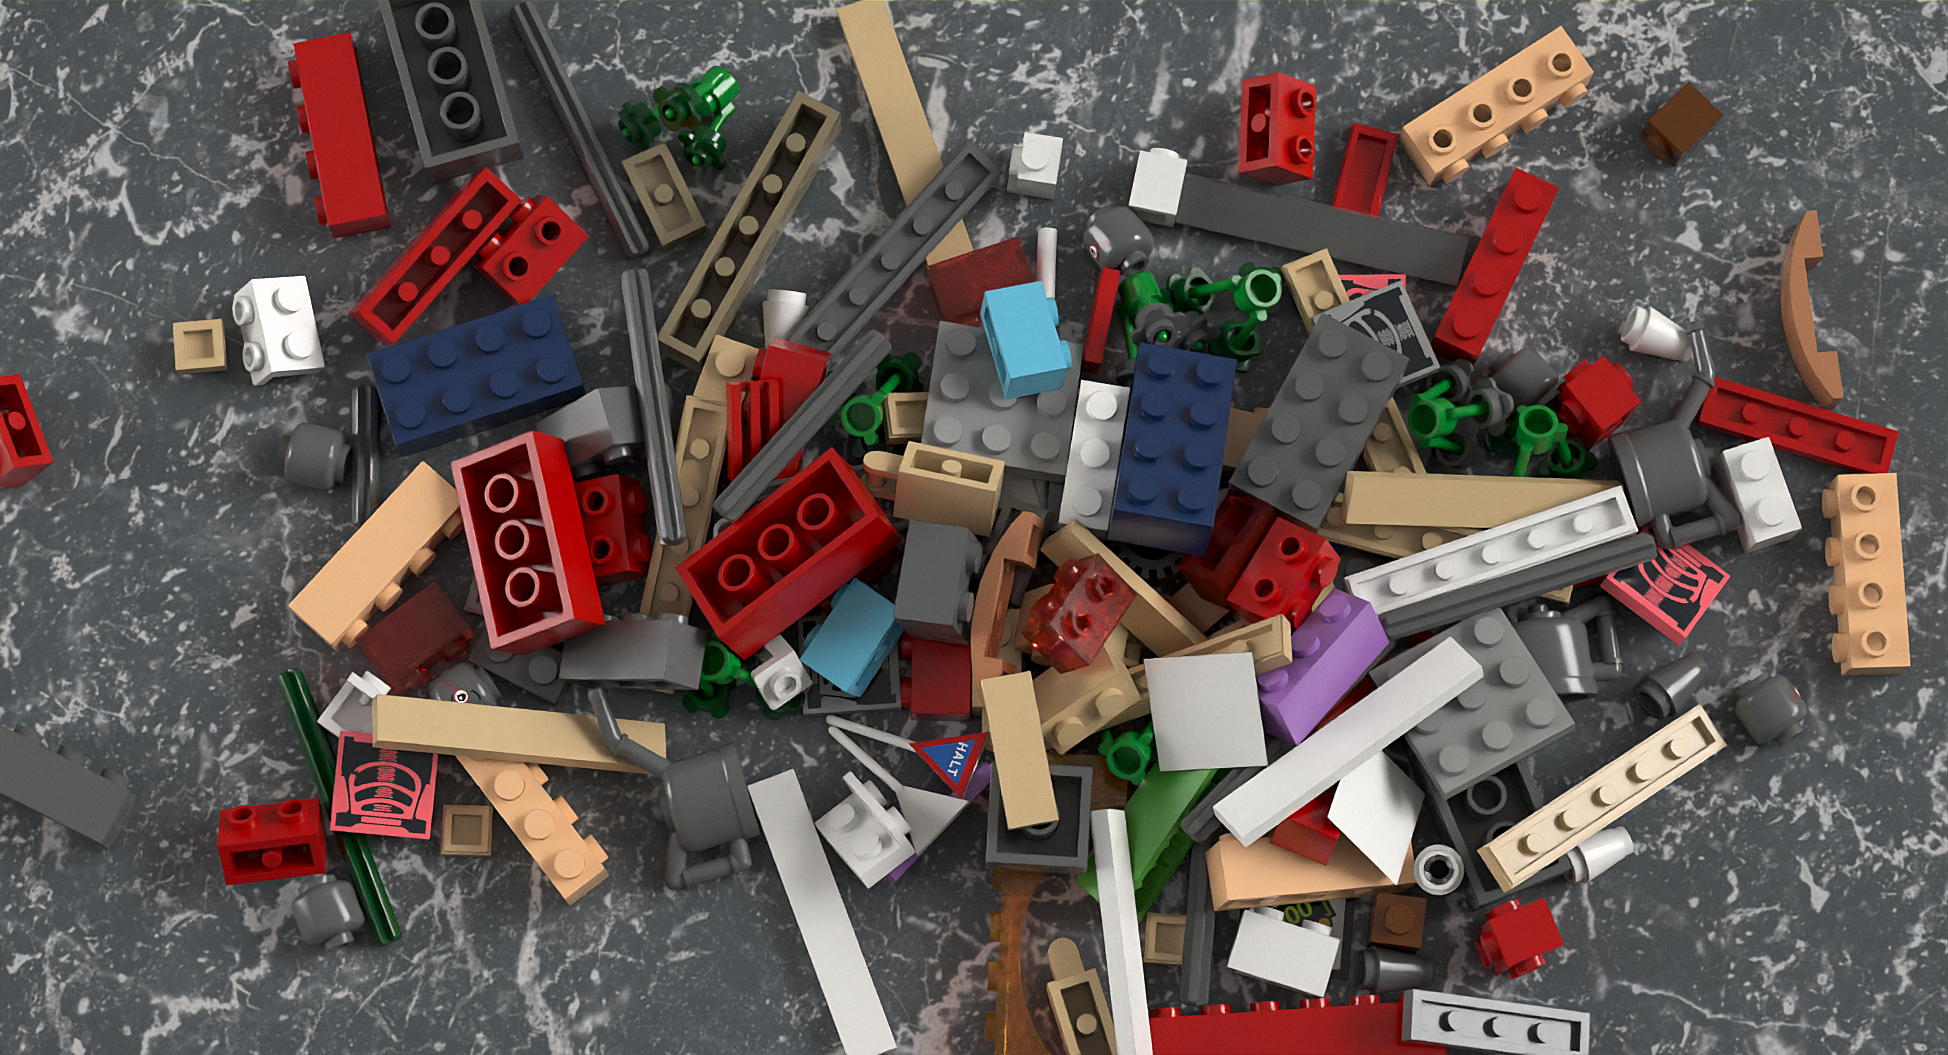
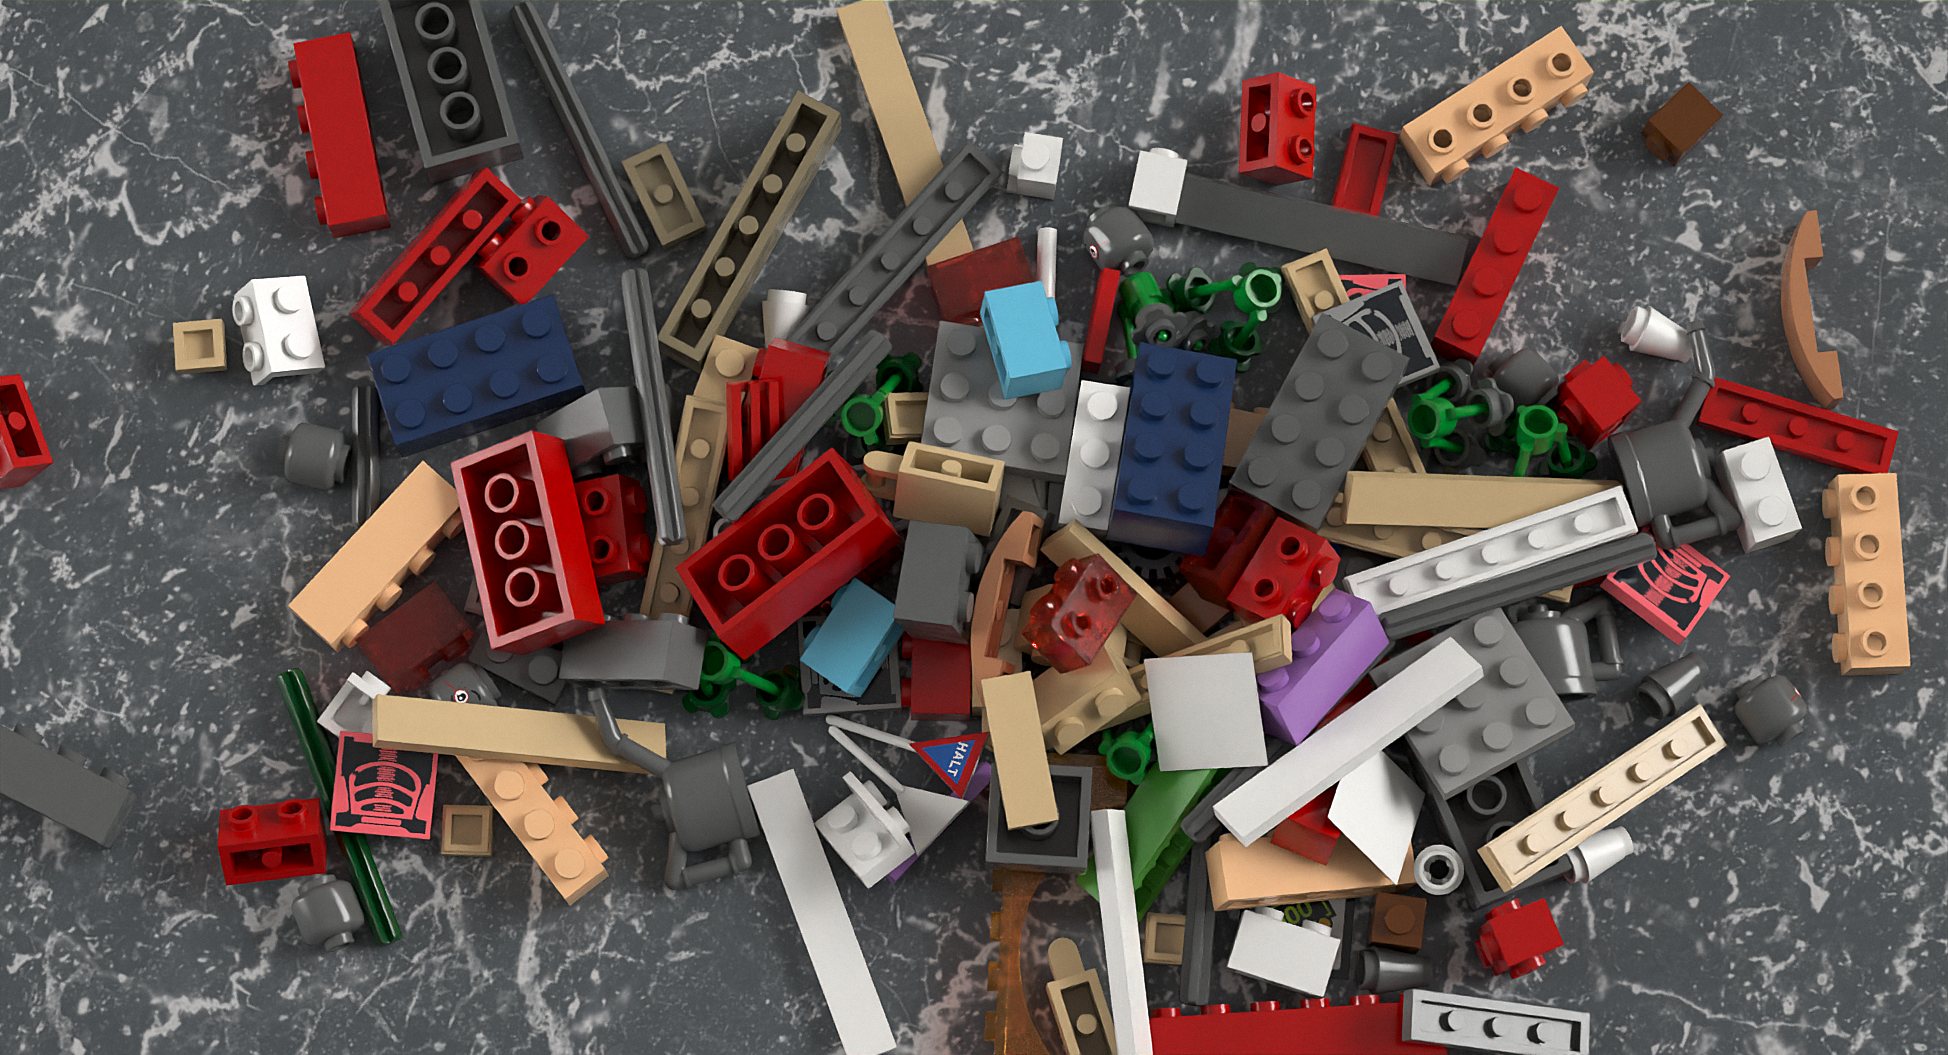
dark green plant [618,66,740,170] -> none
white bracket [750,634,813,710] -> none

